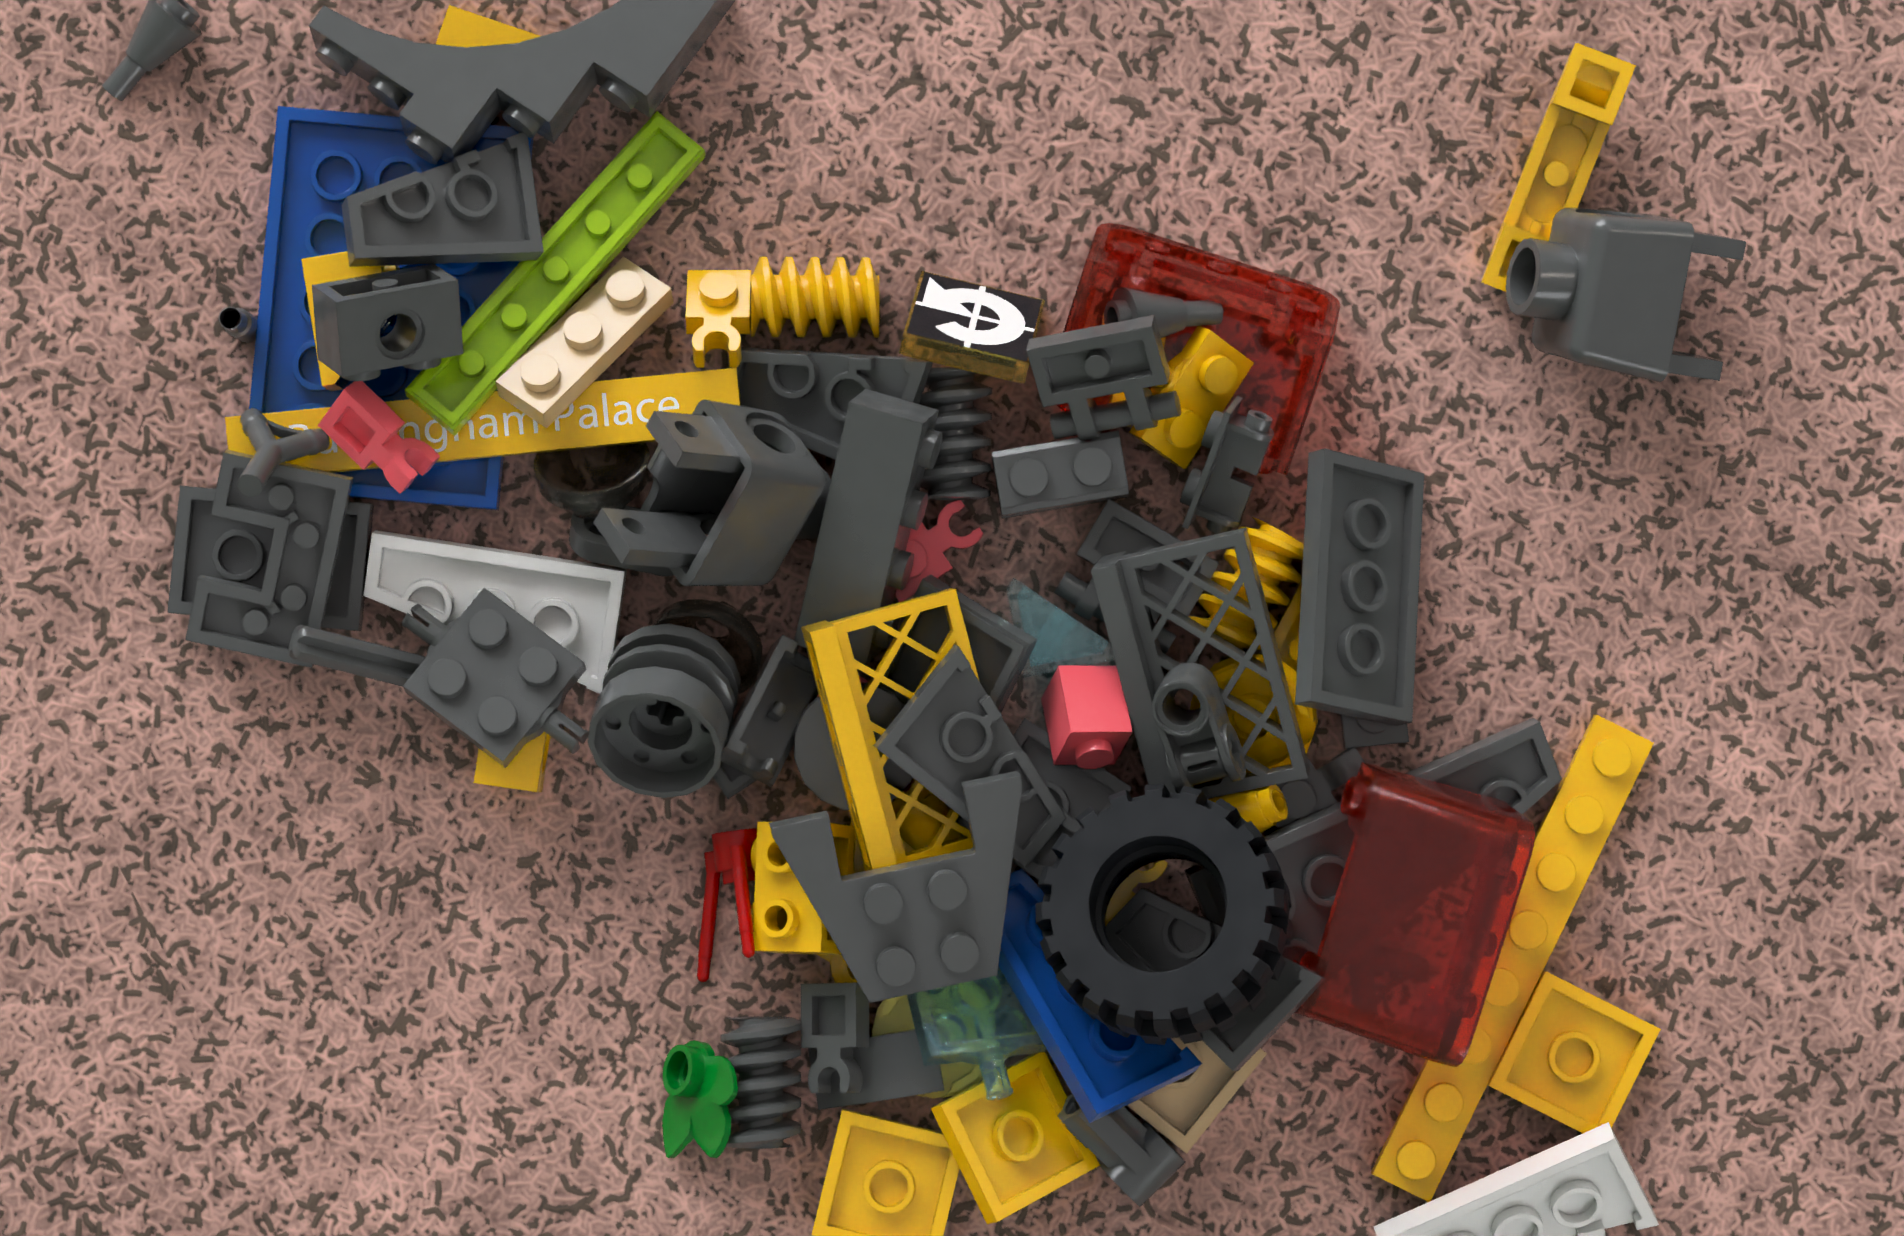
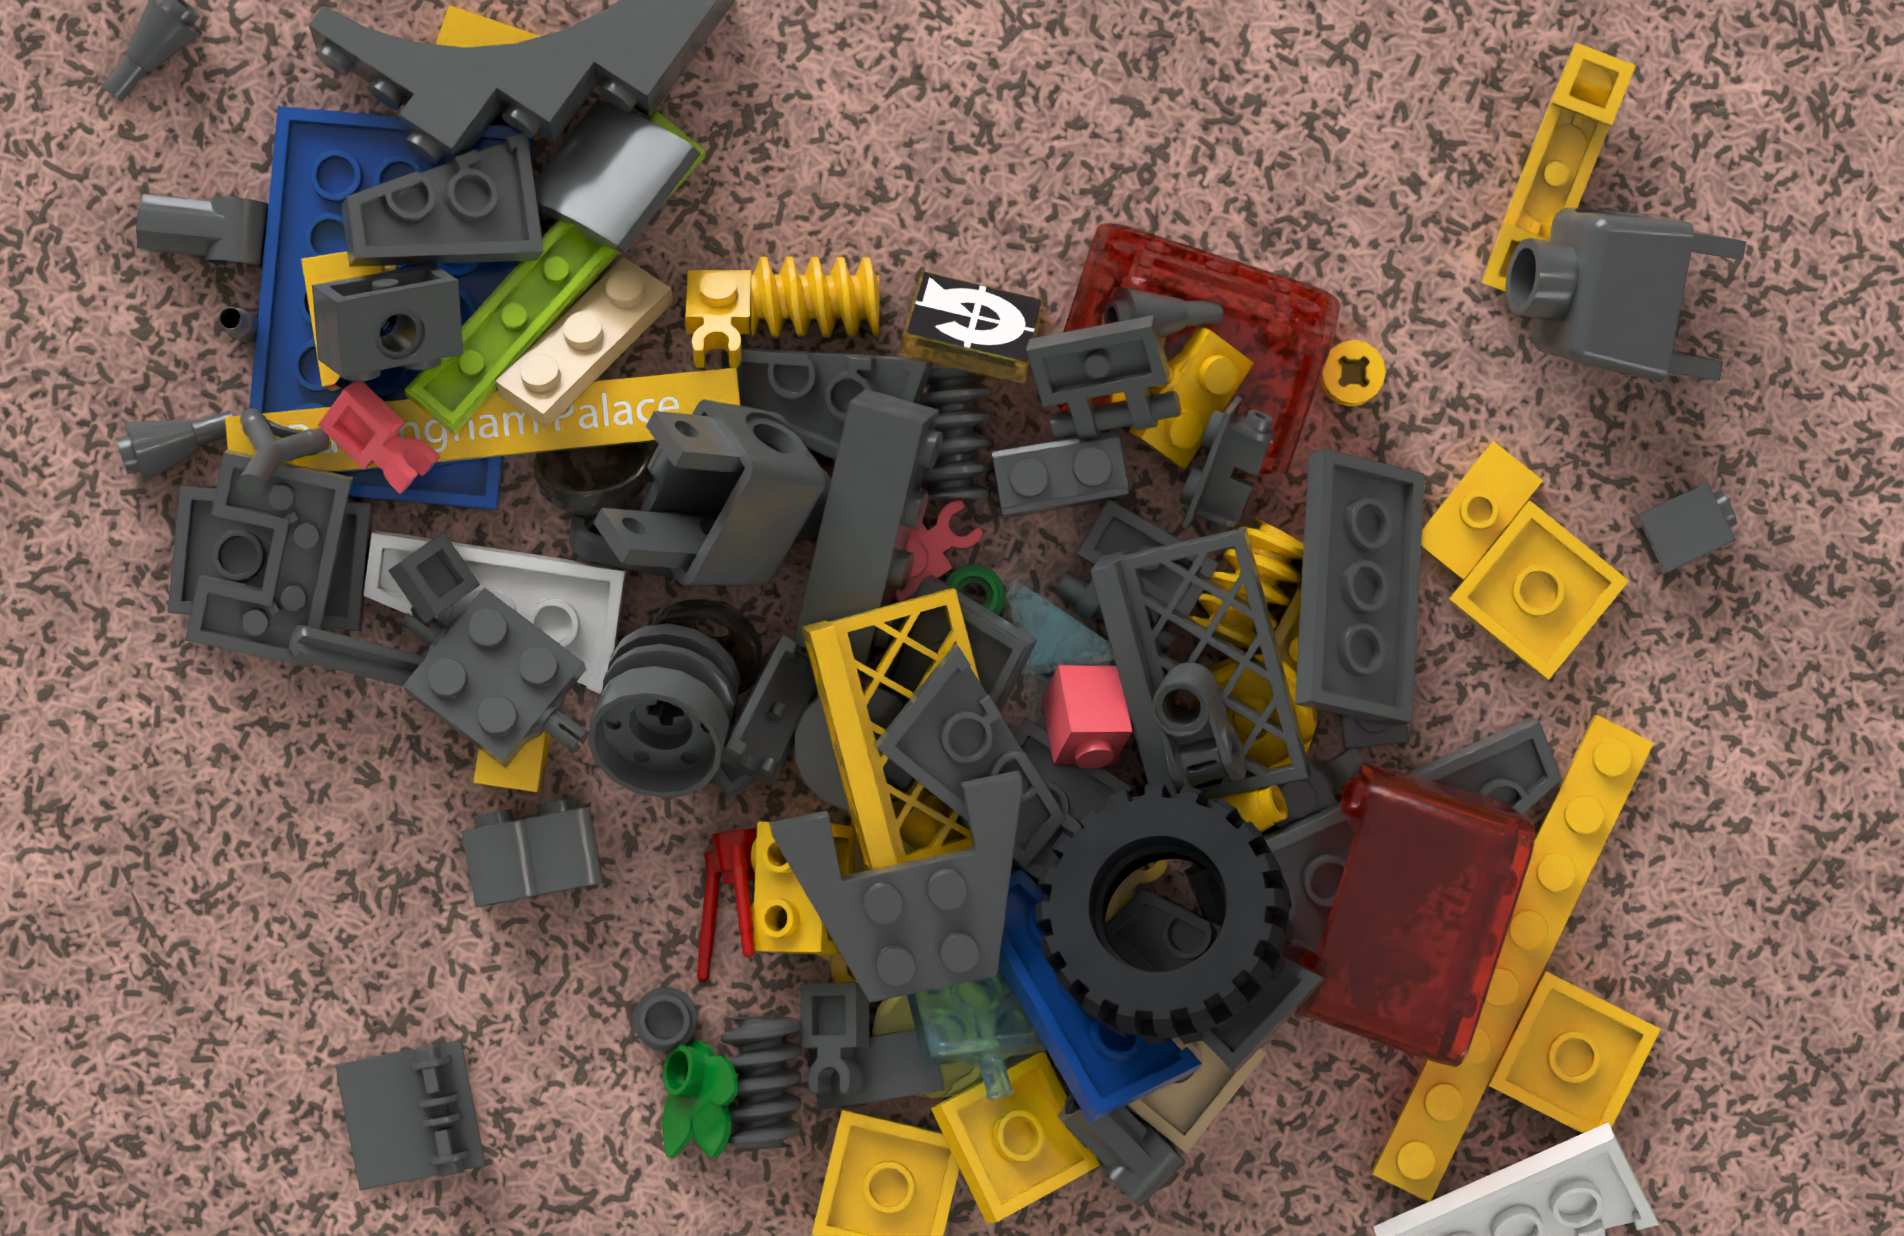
none -> dark grey cone [116,410,232,483]
none -> dark grey piece [136,194,268,268]
none -> dark grey hinge [335,1040,486,1191]
none -> dark grey plate [388,532,480,623]
none -> dark grey brick [461,797,604,907]
none -> dark grey slope [534,99,700,253]
none -> dark grey plate [633,987,698,1051]
none -> green plate [945,564,1005,616]
none -> yellow wheel [1318,340,1386,407]
none -> yellow plate [1421,441,1543,581]
none -> yellow plate [1447,500,1629,680]
none -> dark grey brick [1630,482,1737,575]

